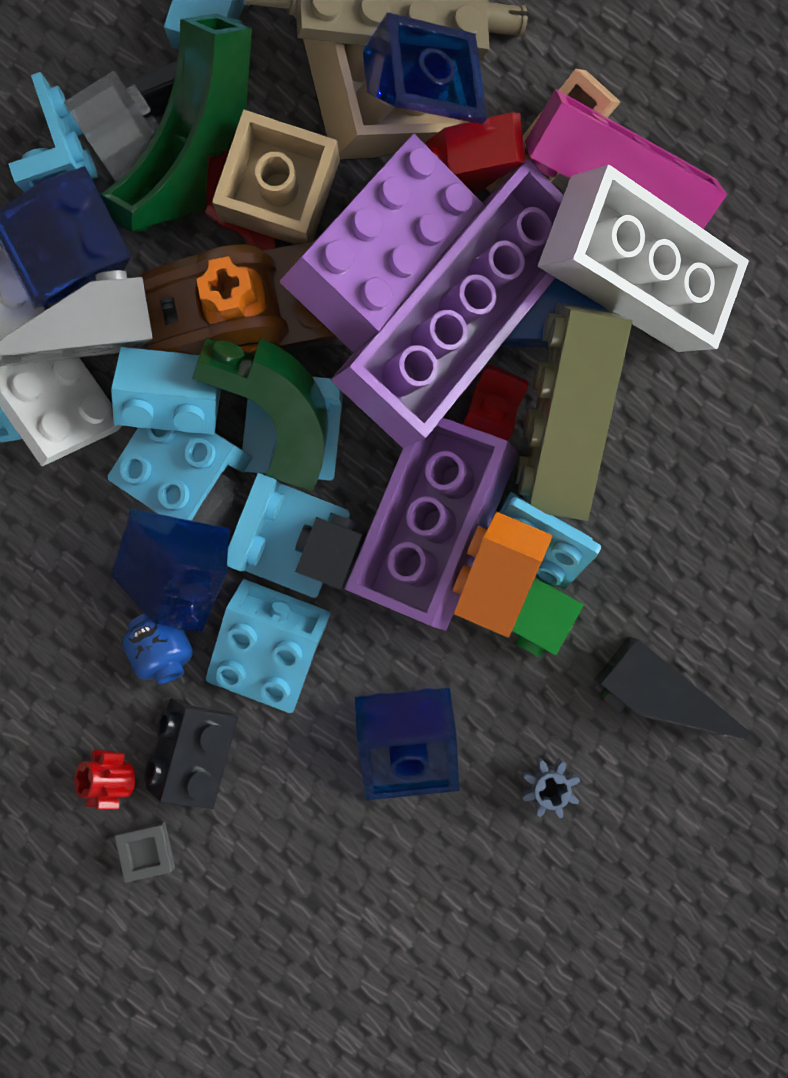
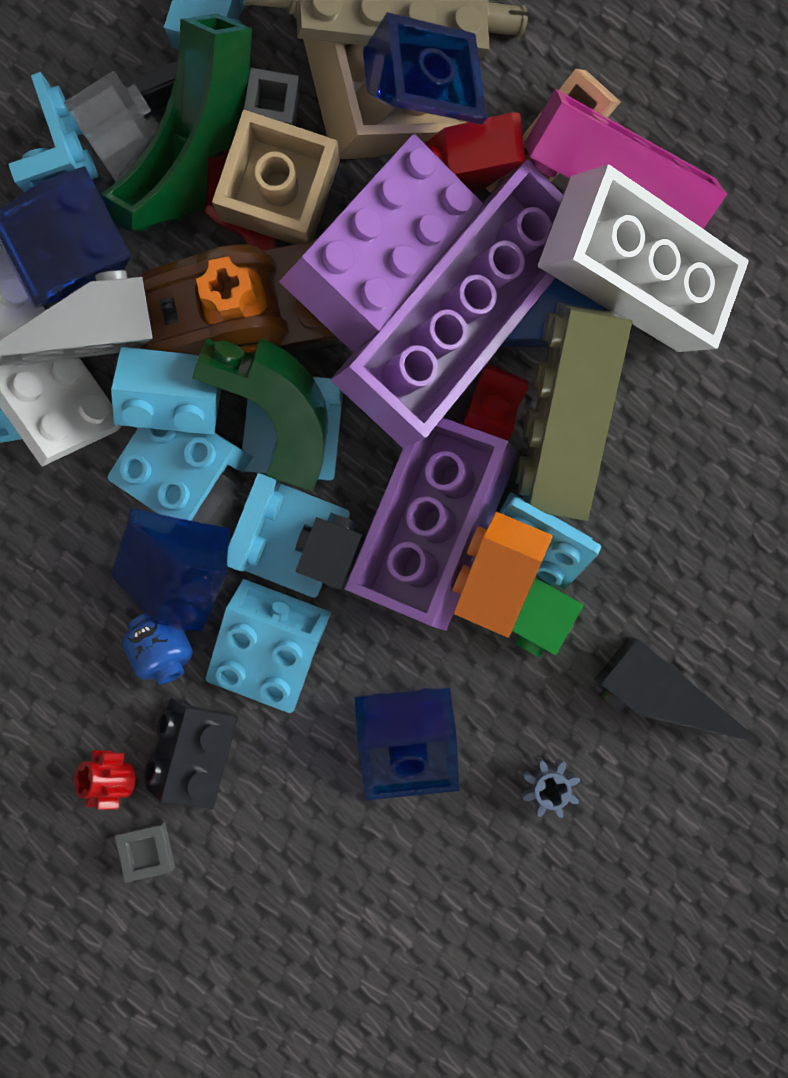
none -> dark grey brick [244,68,300,126]

